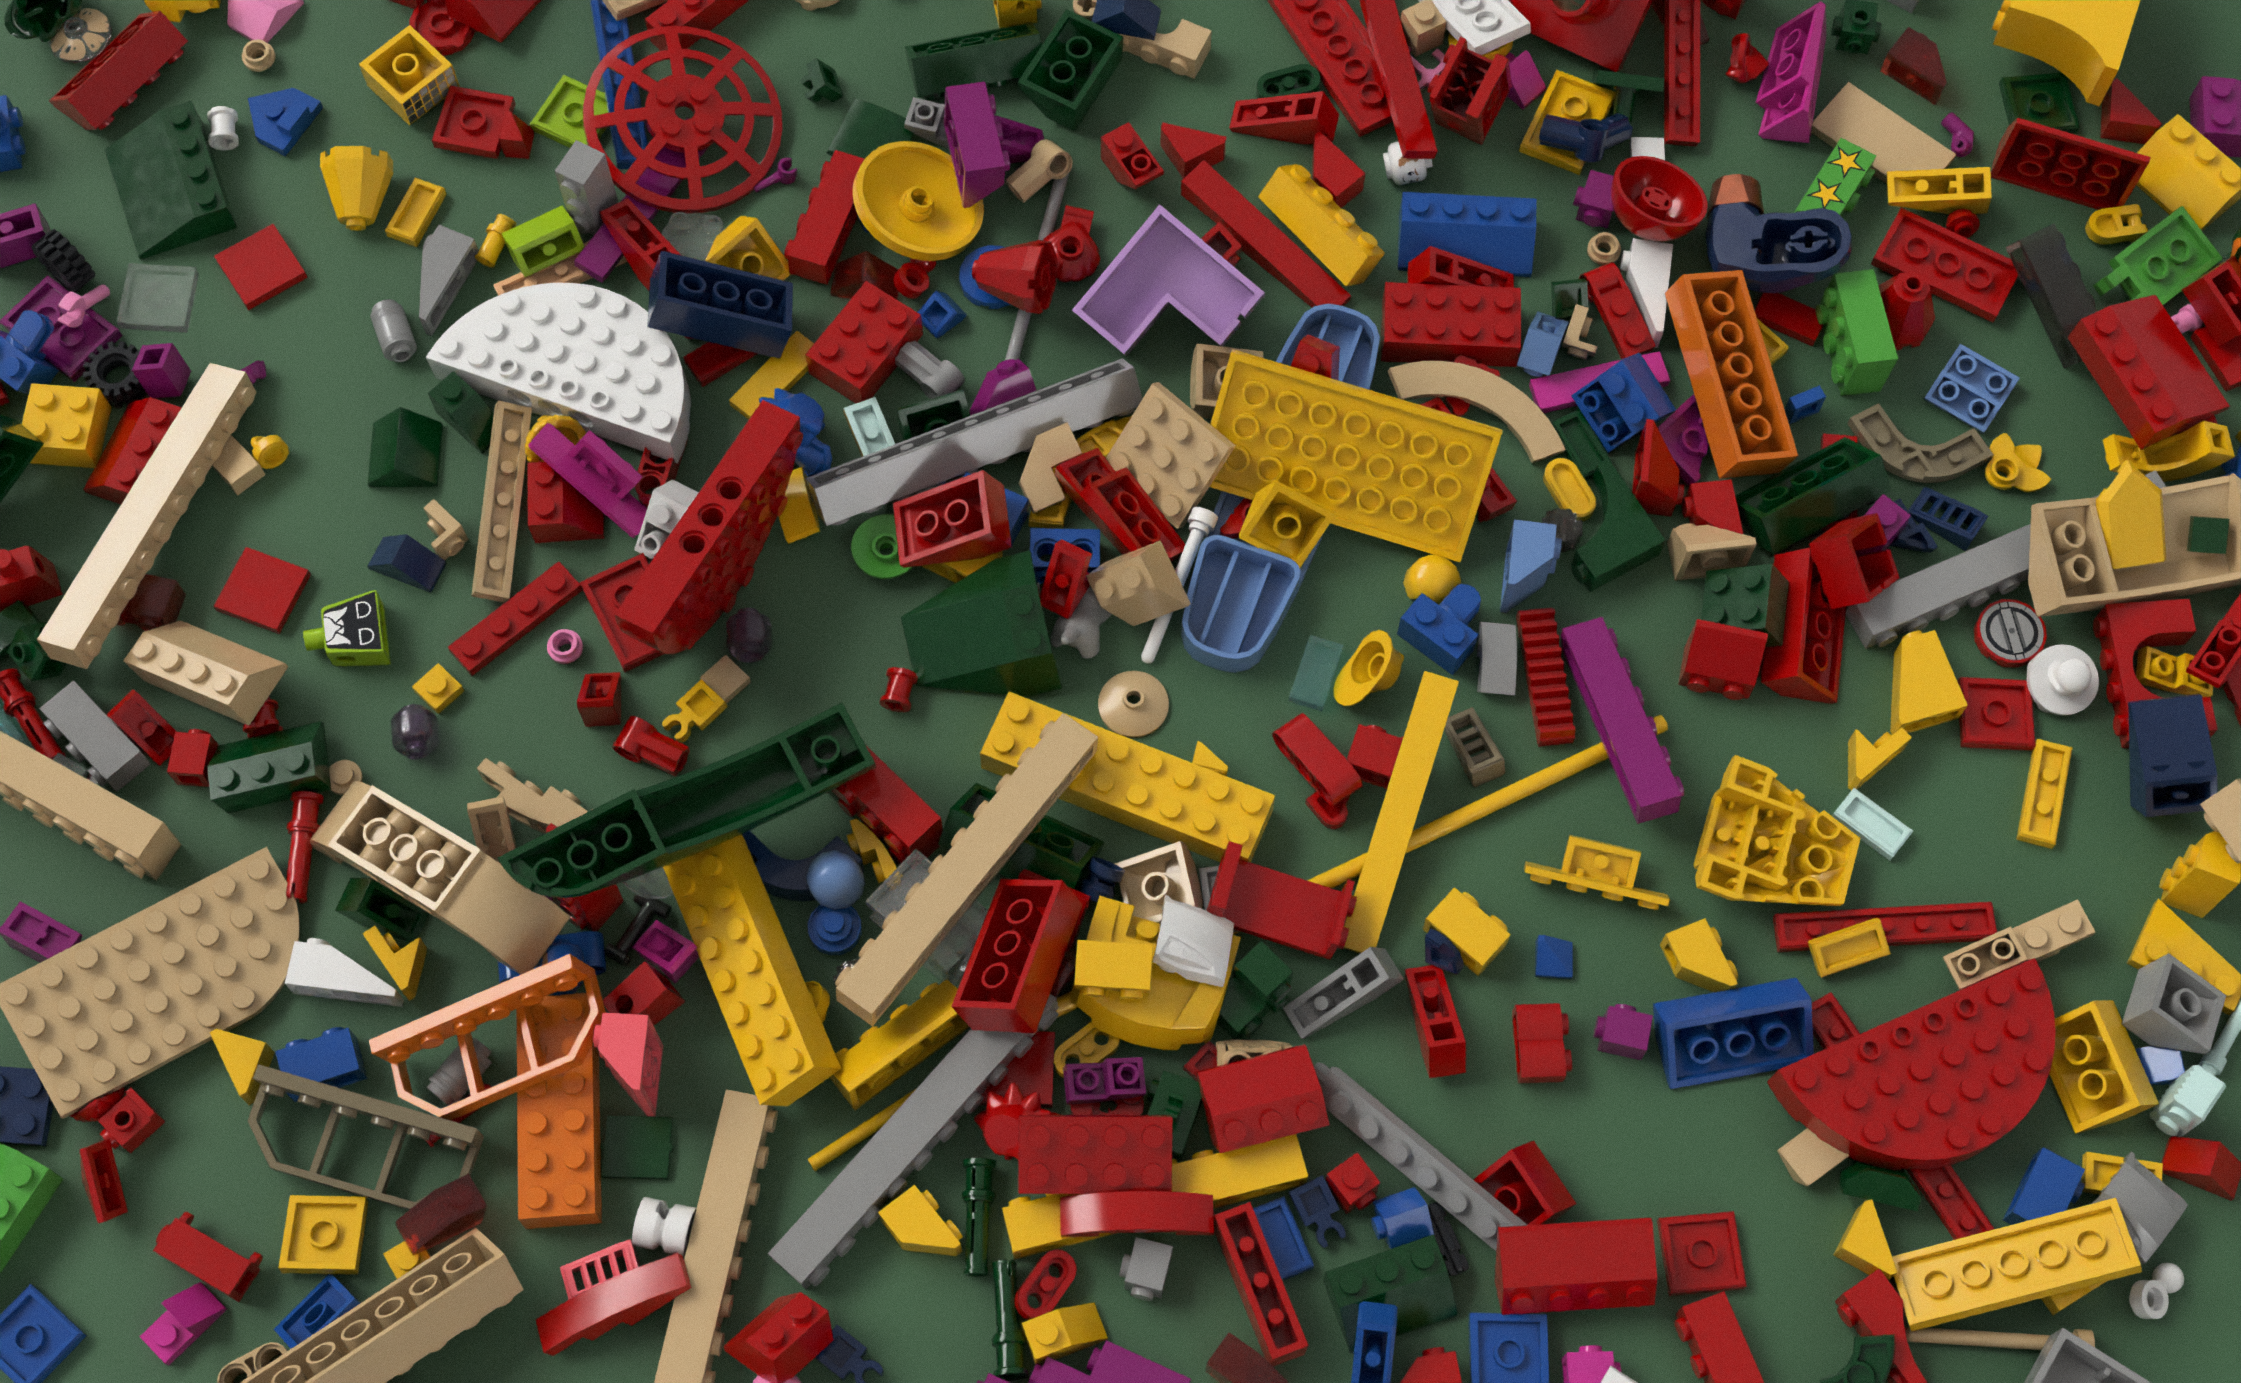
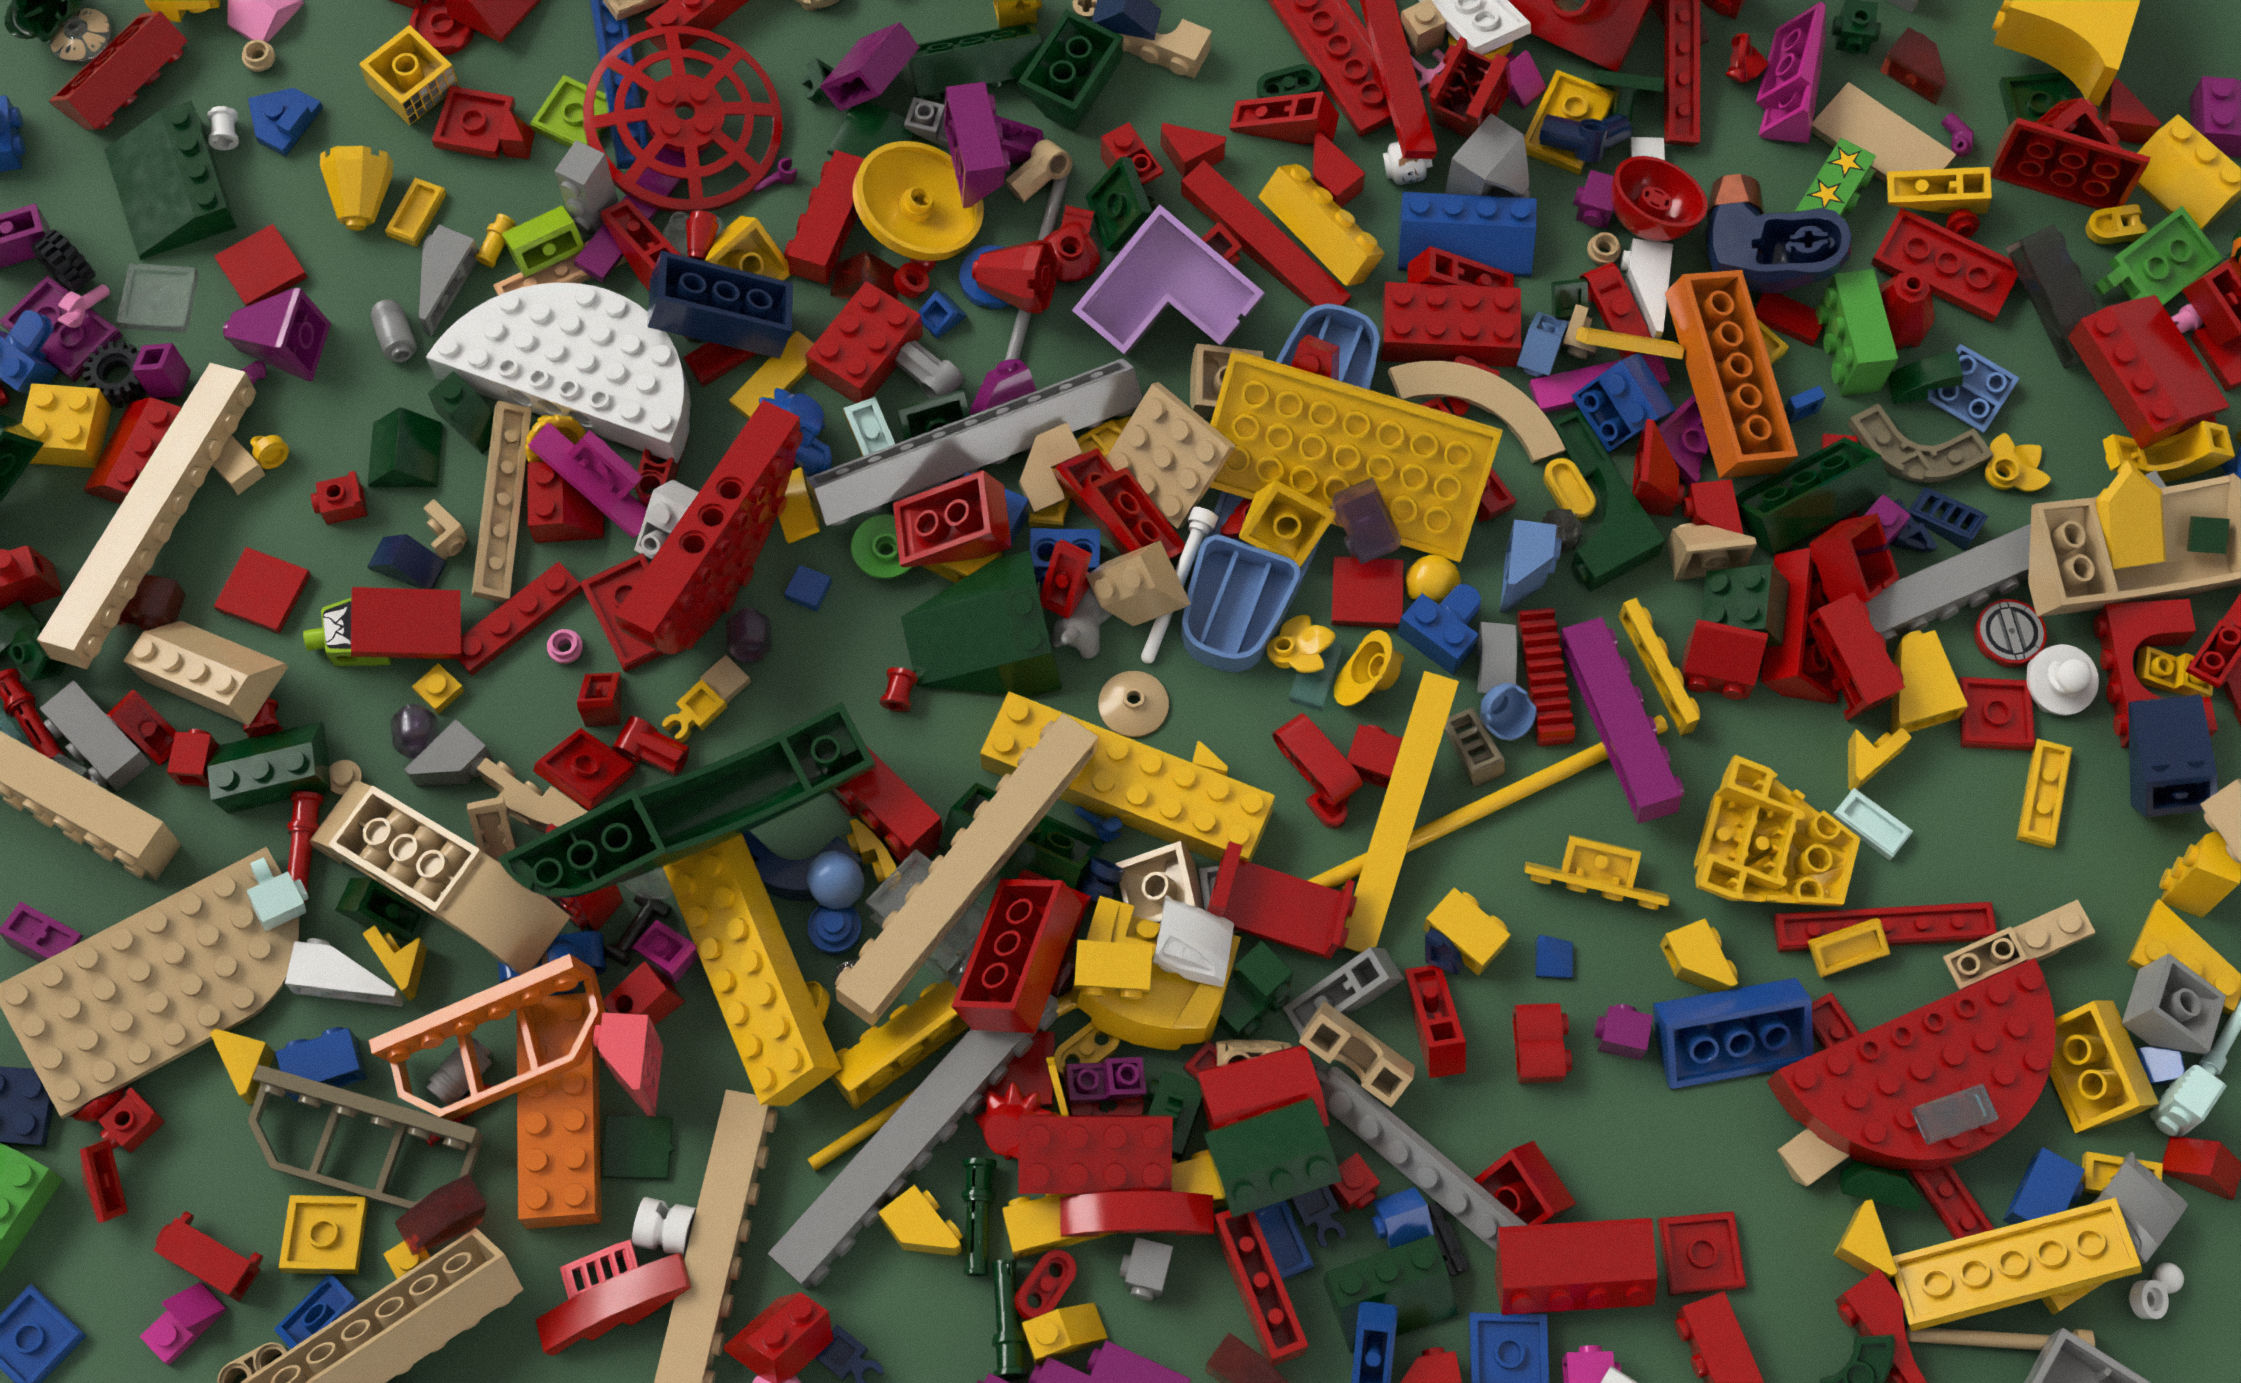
none -> magenta slope [223,288,331,382]
none -> light aqua brick [246,857,309,932]
none -> red brick [311,471,368,525]
none -> red tile [351,587,461,659]
none -> light grey slope [404,719,493,787]
none -> red tile [533,727,636,811]
none -> red cone [685,211,719,262]
none -> blue tile [784,564,832,612]
none -> magenta brick [820,22,920,111]
none -> yellow piece [1046,1056,1069,1115]
none -> blue hand [1075,806,1122,842]
none -> dark green tile [1085,157,1156,252]
none -> dark green slope [1203,1097,1342,1218]
none -> yellow plate [1267,615,1336,673]
none -> tan arch [1299,1001,1415,1107]
none -> brick [1330,477,1401,564]
none -> red tile [1331,556,1404,628]
none -> light grey piece [1445,113,1530,198]
none -> medium blue hair [1480,683,1537,741]
none -> yellow tile [1575,326,1685,359]
none -> yellow plate [1618,598,1700,736]
none -> red wedge [1807,592,1905,721]
none -> dark green slope [1888,351,1963,404]
none -> clear light blue tile [1911,1083,1999,1145]
none -> red bracket [2035,98,2122,148]

